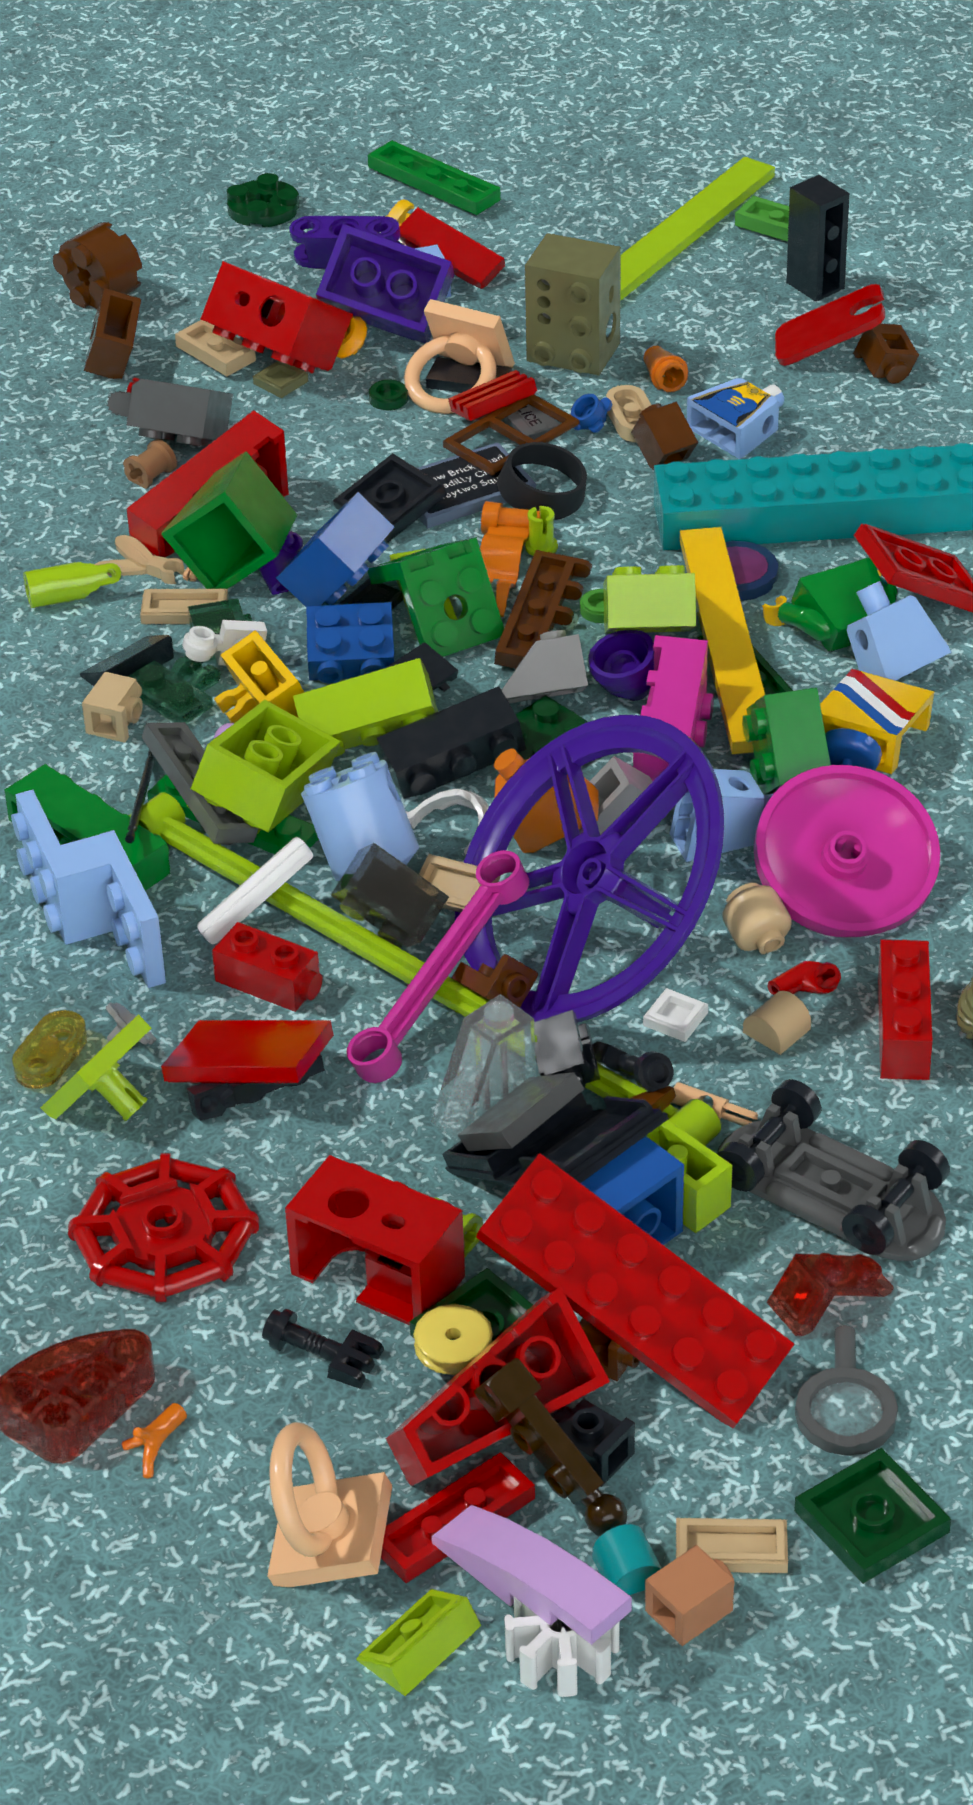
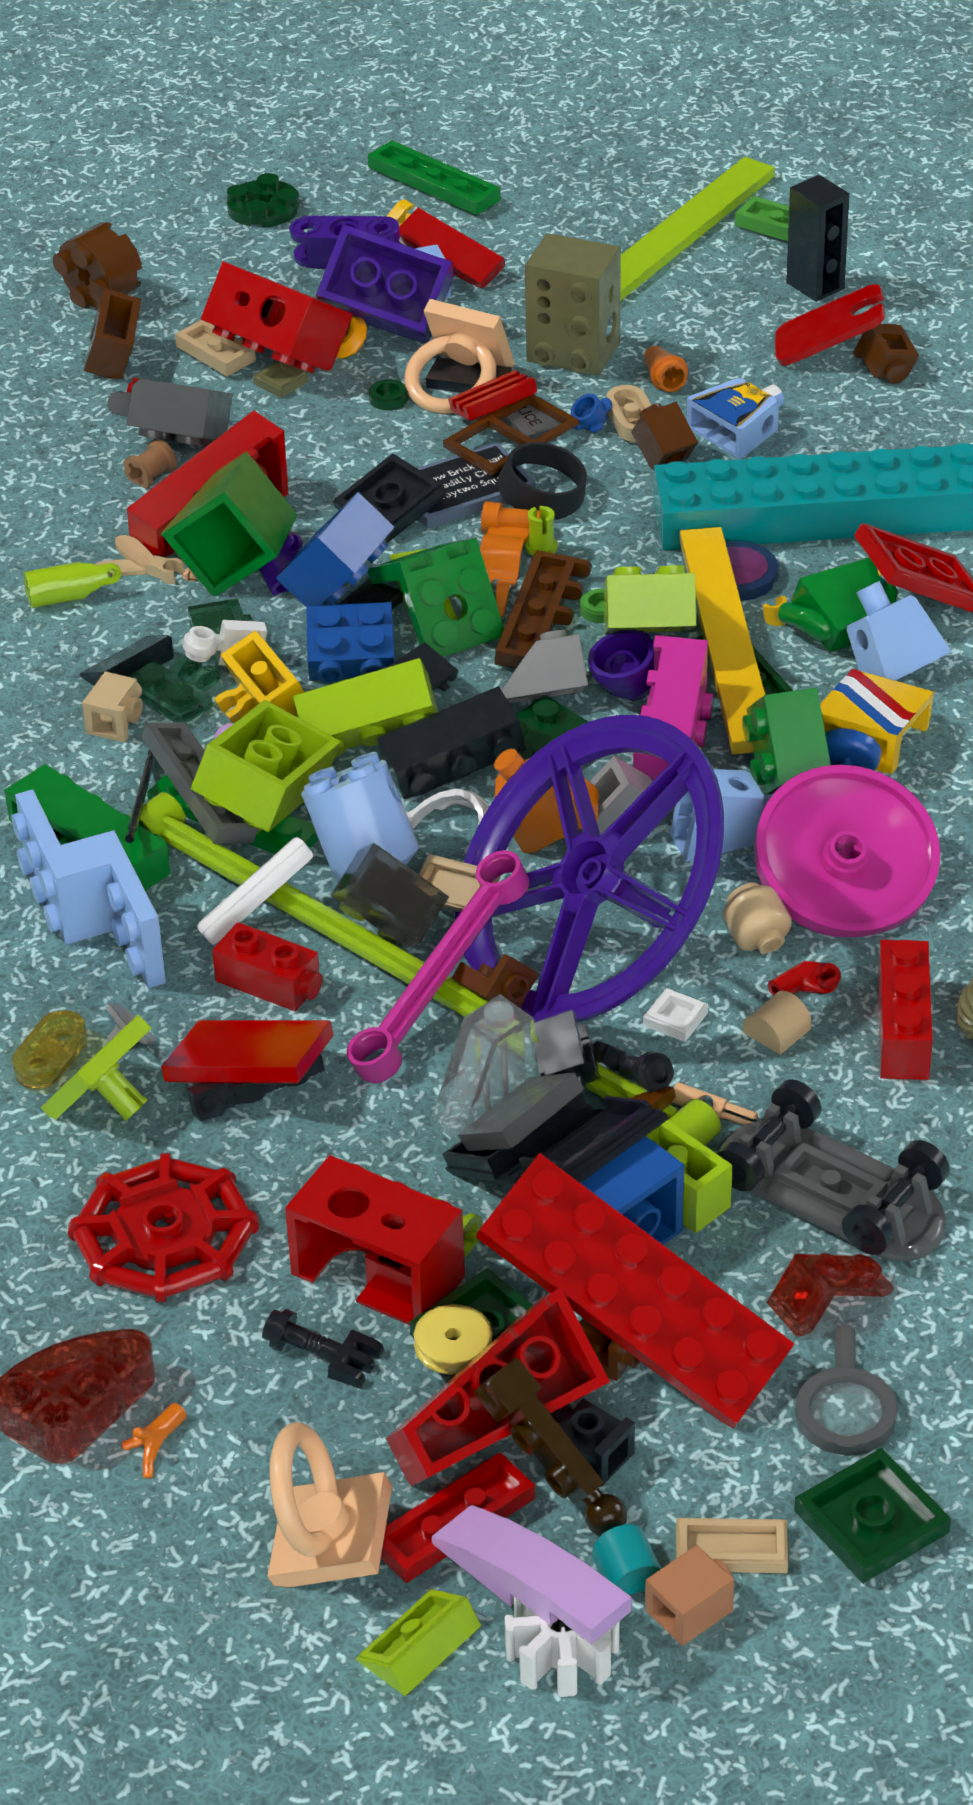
tan tile [140,589,228,624] -> none

